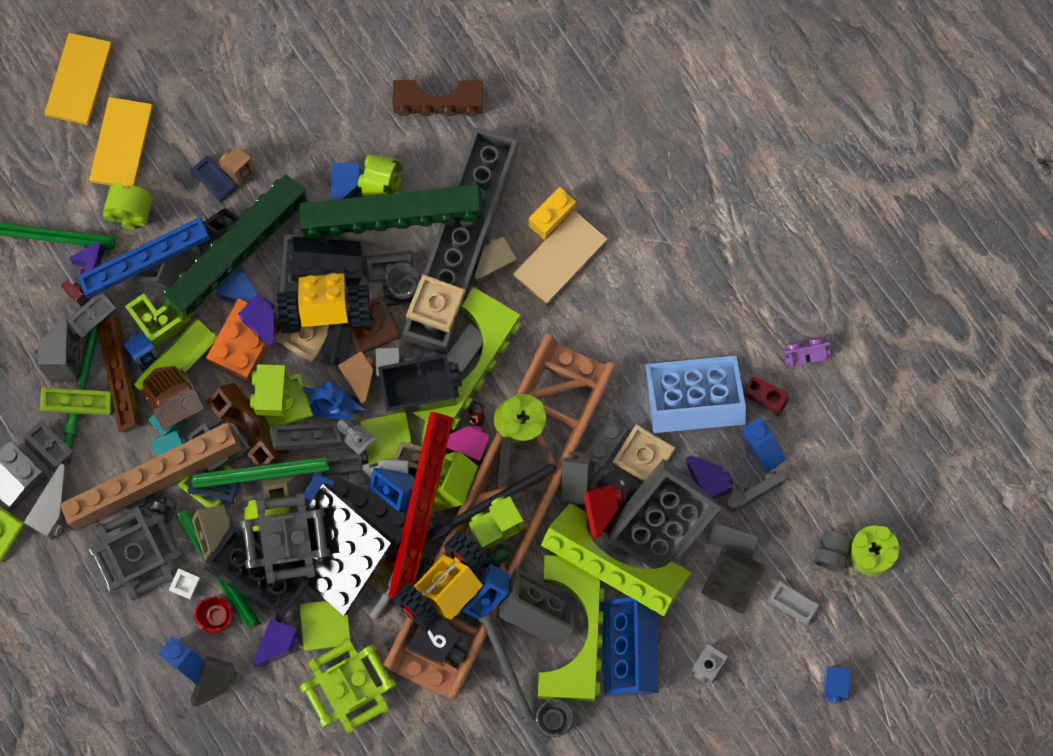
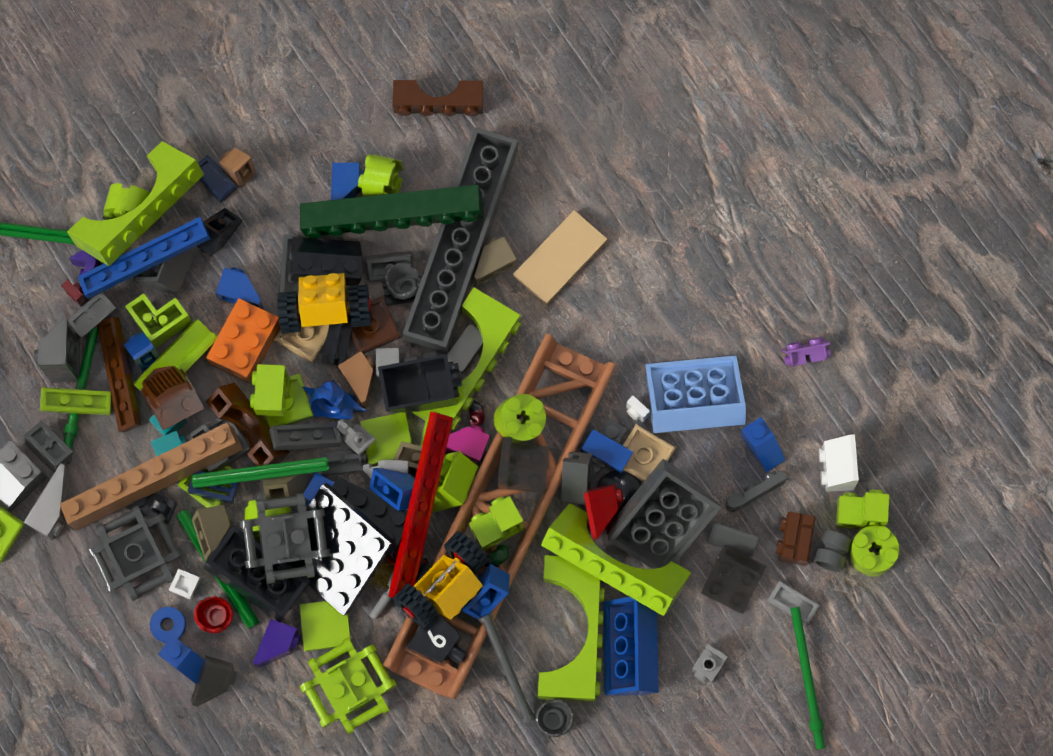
yellow tile [44,33,112,125] -> none
yellow tile [89,97,153,189] -> none
dark green brick [162,174,307,322] -> none
dark purple slope [238,295,276,350] -> none
tan tile [406,274,466,333] -> none
black piece [424,464,556,545] -> none
dark grey slope [499,568,575,647] -> none
yellow brick [529,187,576,241] -> none
dark purple slope [685,456,733,500] -> none
dark red leg [743,377,789,417] -> none
blue brick [822,666,851,704] -> none
none -> lime arch [67,141,204,266]
none -> blue piece [150,607,186,643]
none -> blue tile [581,429,633,473]
none -> white plate [626,396,650,422]
none -> reddish brown brick [776,512,816,566]
none -> green bar [790,607,825,750]
none -> white slope [819,434,859,492]
none -> lime brick [836,490,889,530]

